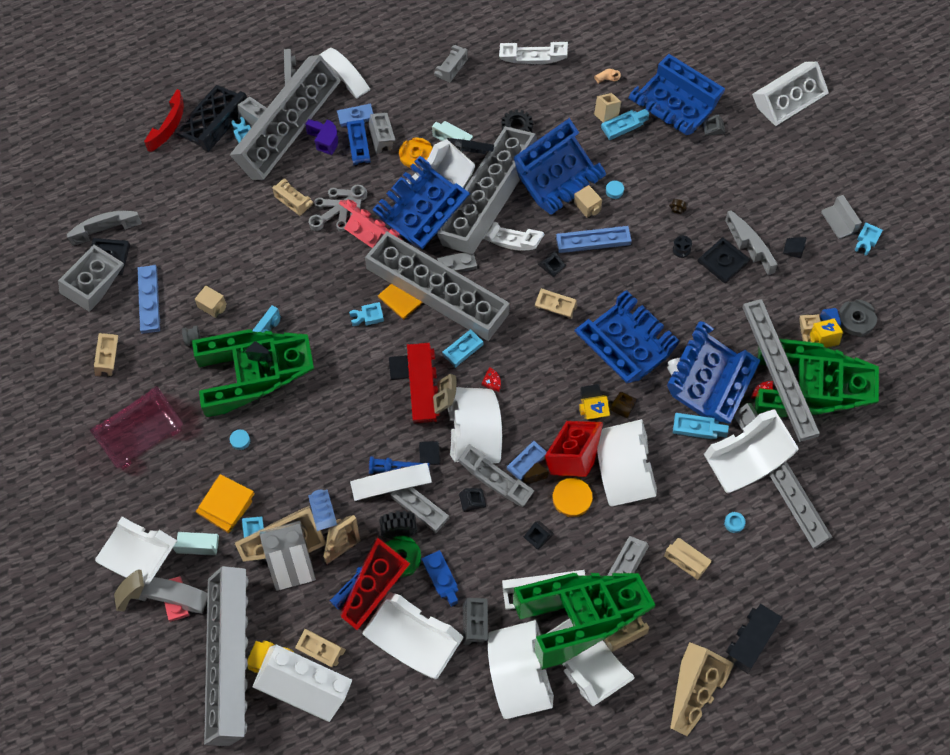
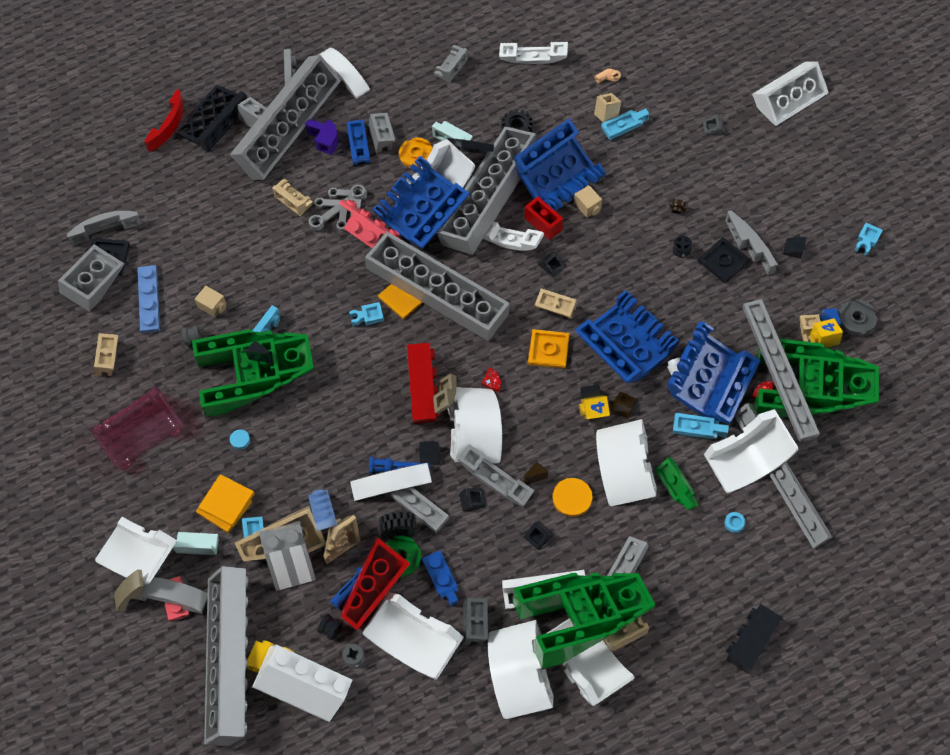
medium azure plate [232,117,251,143] -> none
tan hinge [295,629,346,667] -> none
medium blue plate [337,104,373,127] -> none
black slope [389,355,409,380] -> none
light grey plate [437,252,477,273] -> none
medium azure plate [442,329,483,368] -> none
medium blue plate [507,441,547,481] -> none
red slope [545,421,603,477] -> none
medium blue plate [556,226,631,253] -> none
medium azure tile [606,181,624,199] -> none
blue slope [629,54,725,135] -> none
tan panel [664,538,711,580] -> none
tan wedge [671,642,734,736] -> none
light grey panel [821,195,862,239] -> none
none -> black wheel [317,614,343,641]
none -> dark grey wheel [342,644,365,668]
none -> red brick [525,196,563,241]
none -> light orange tile [528,329,570,369]
none -> green hinge [655,457,699,511]

